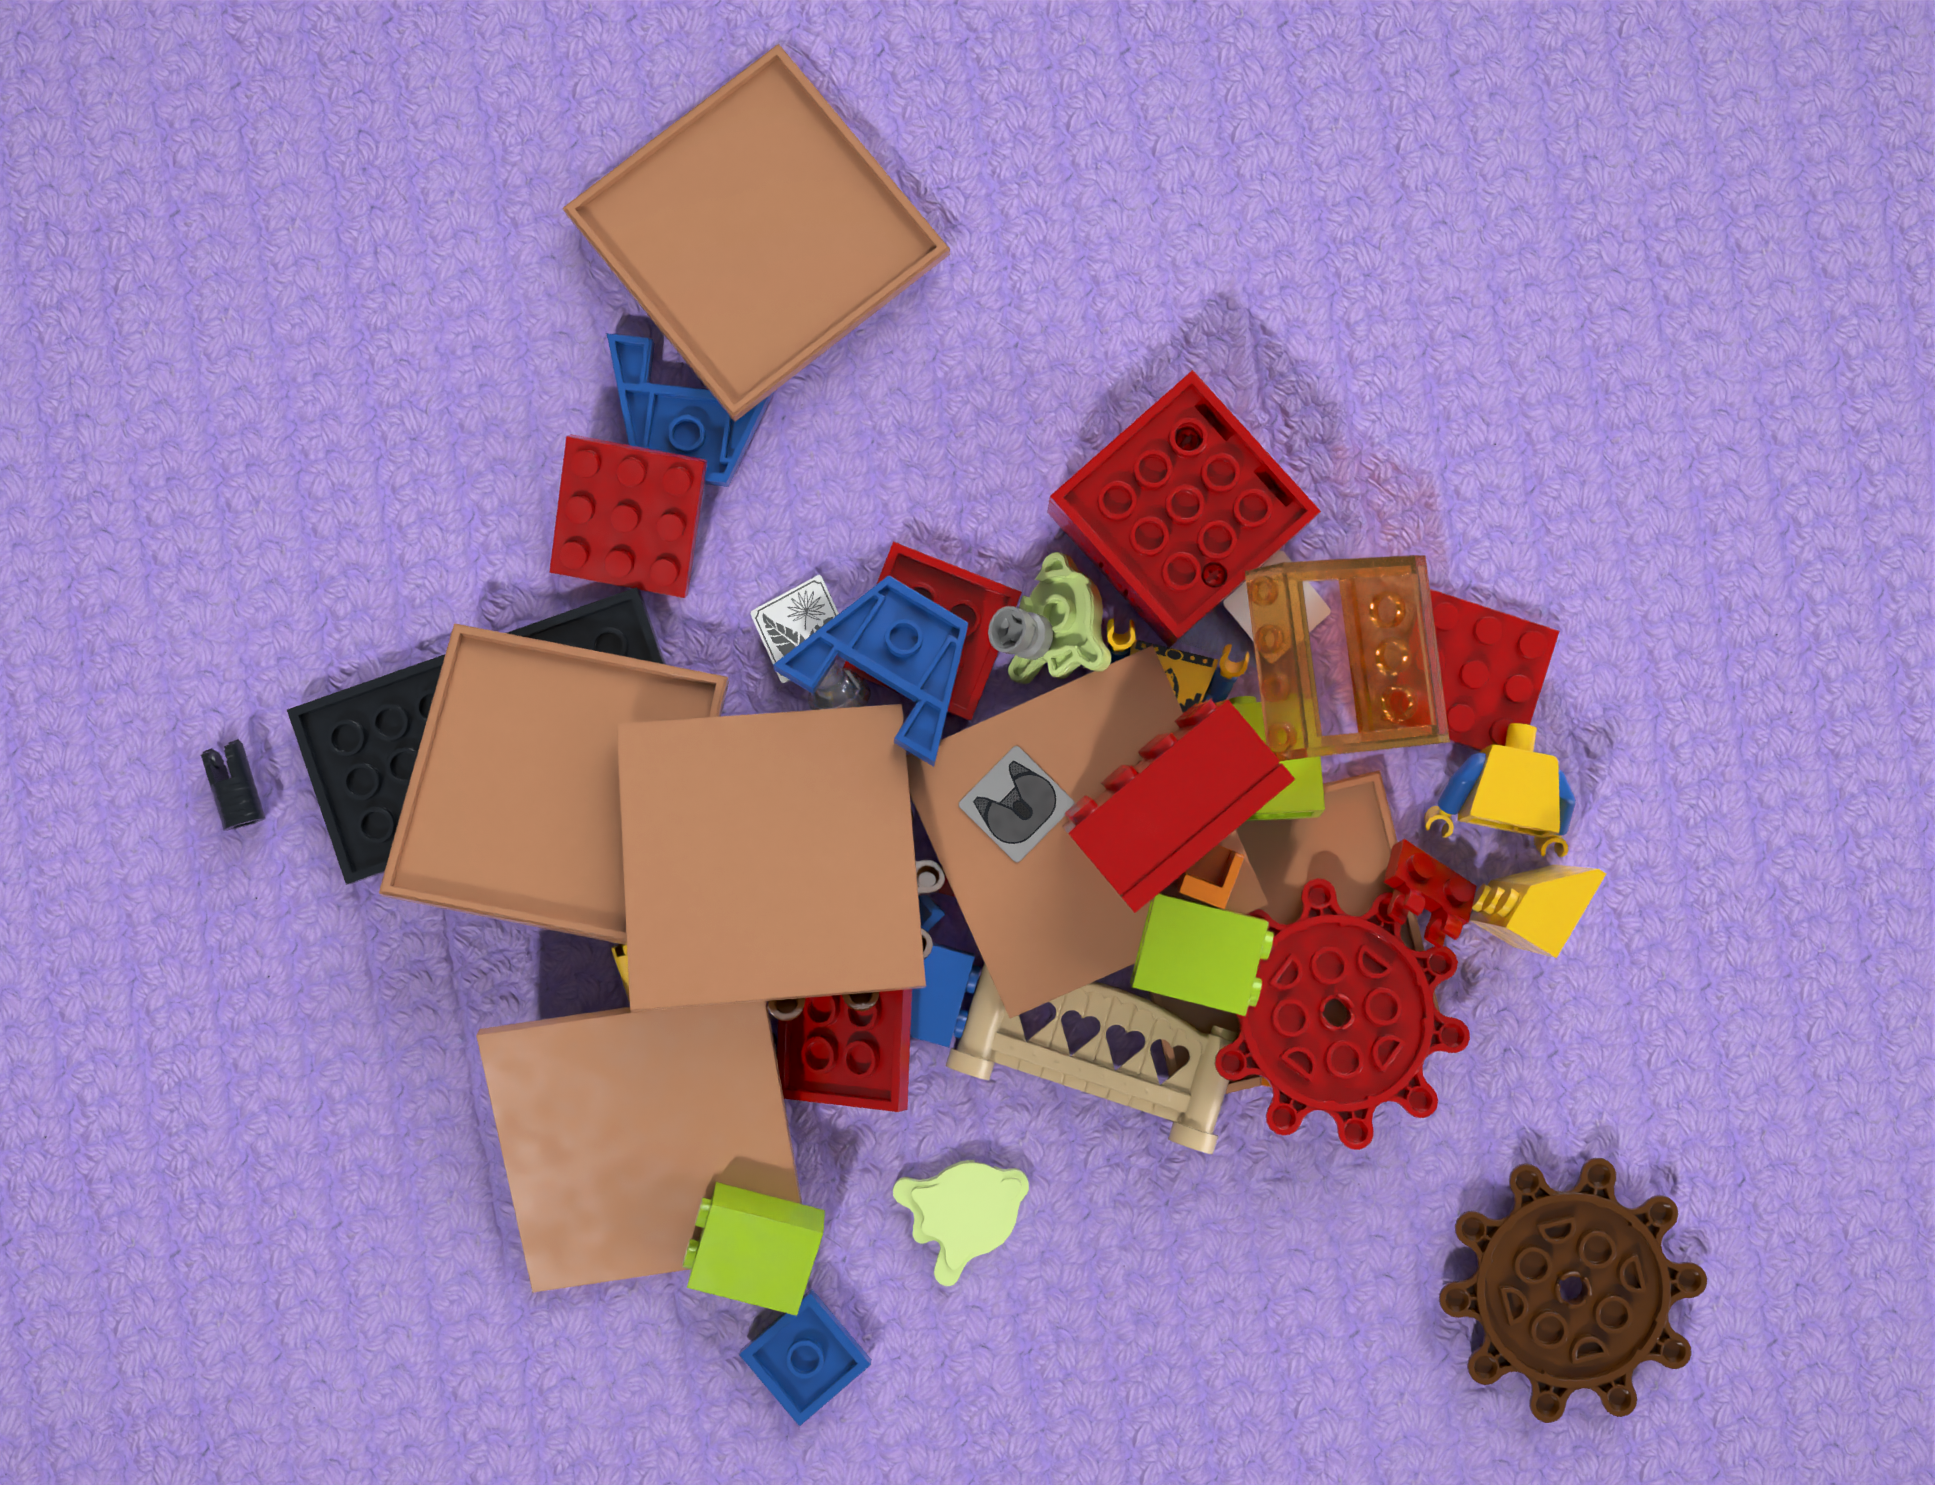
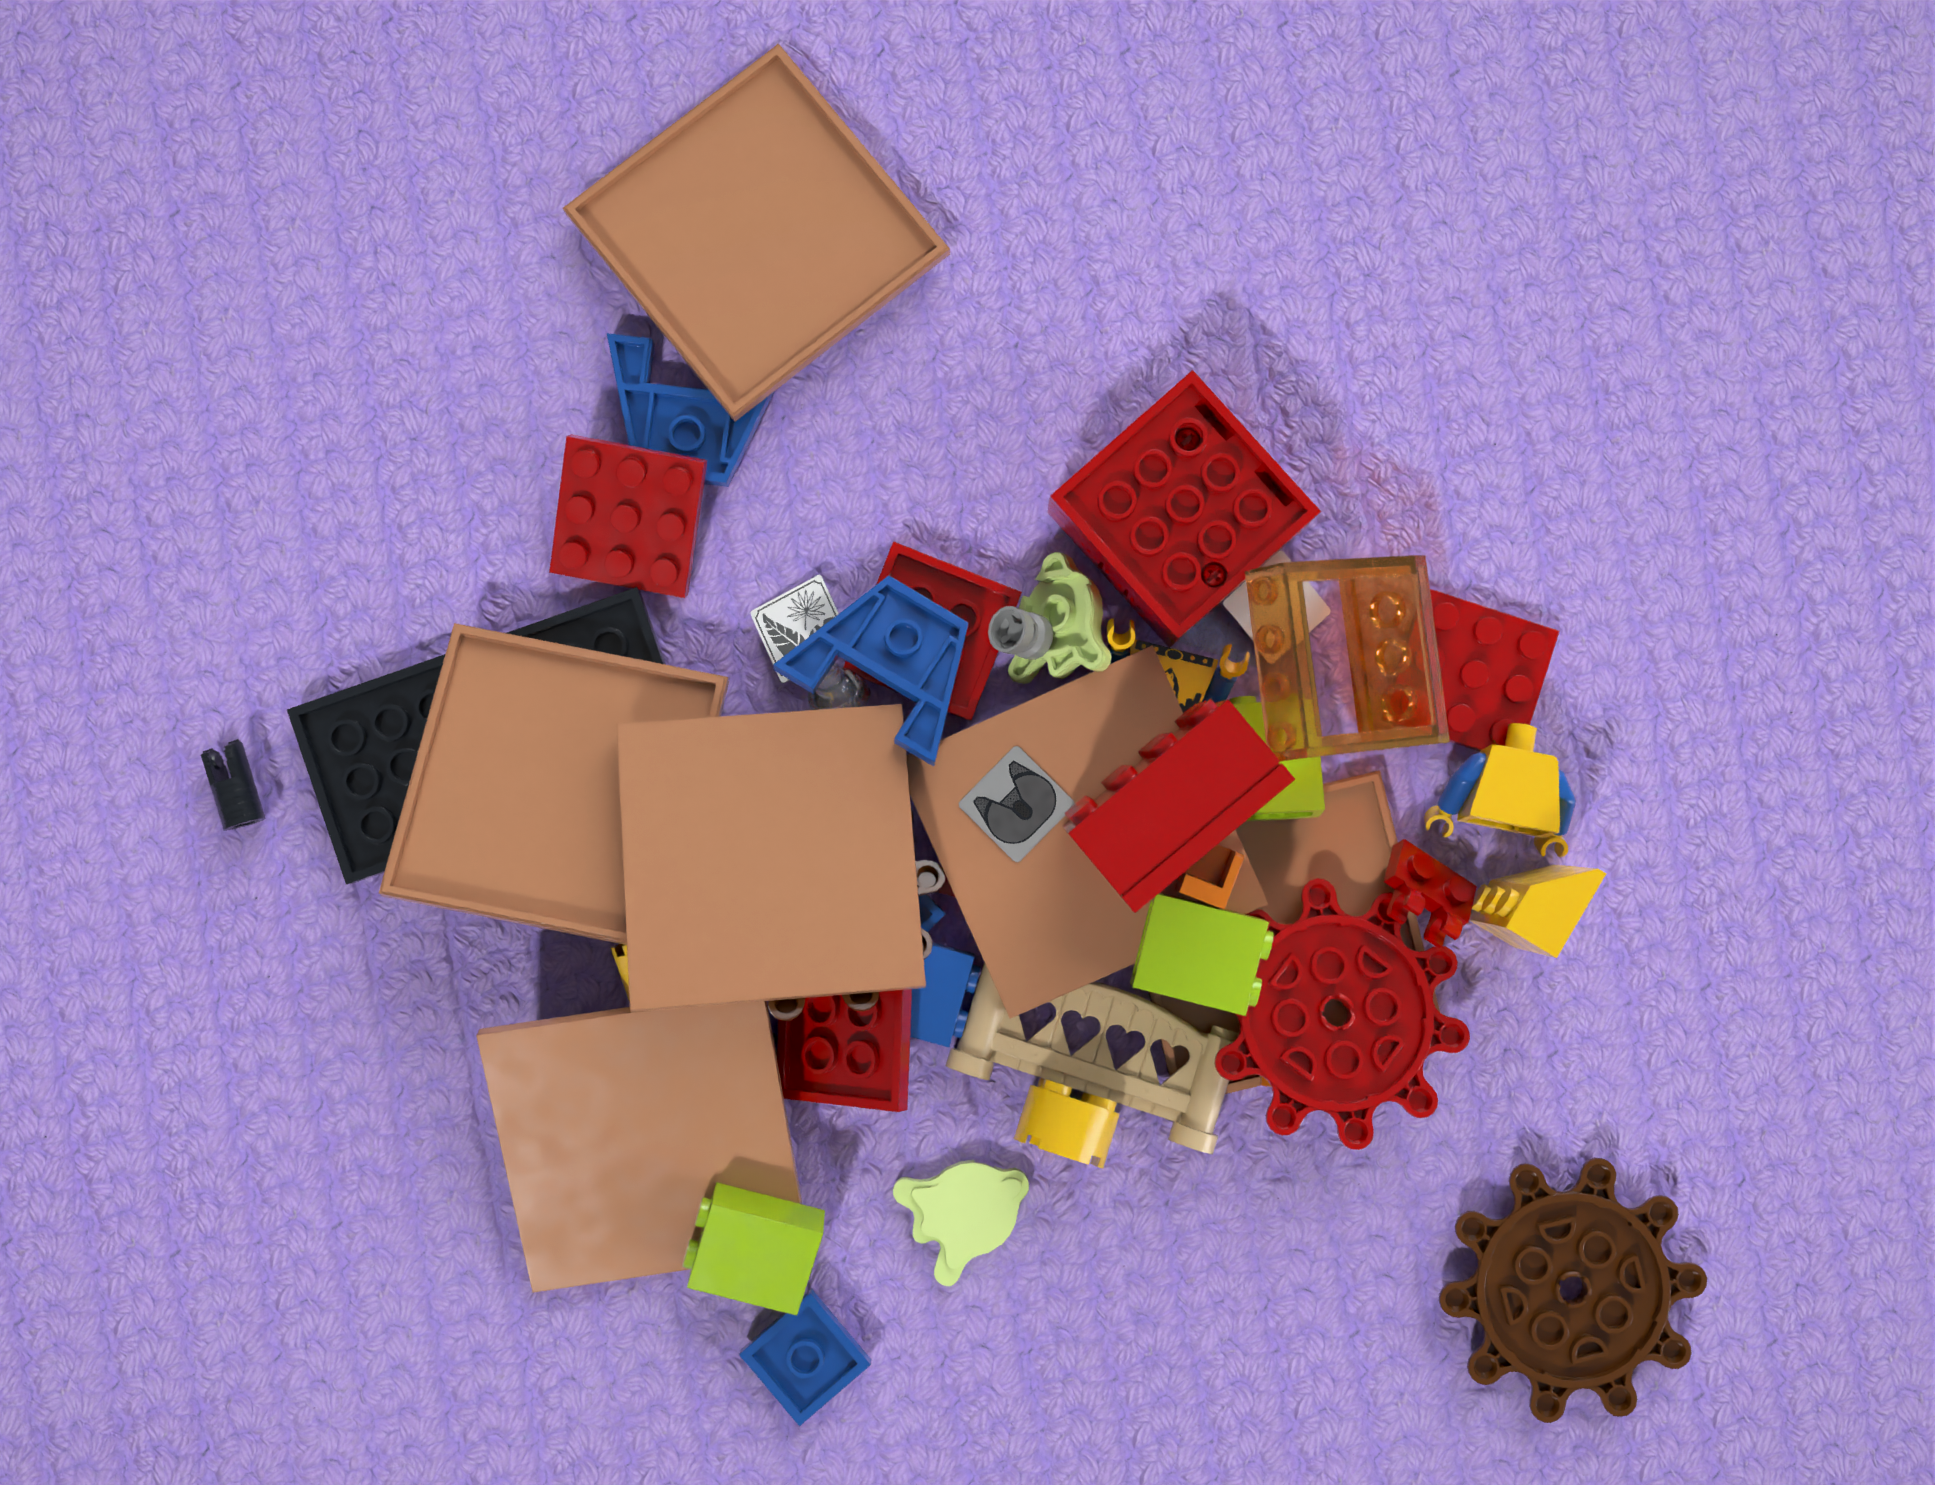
none -> yellow brick [1013,1078,1120,1169]

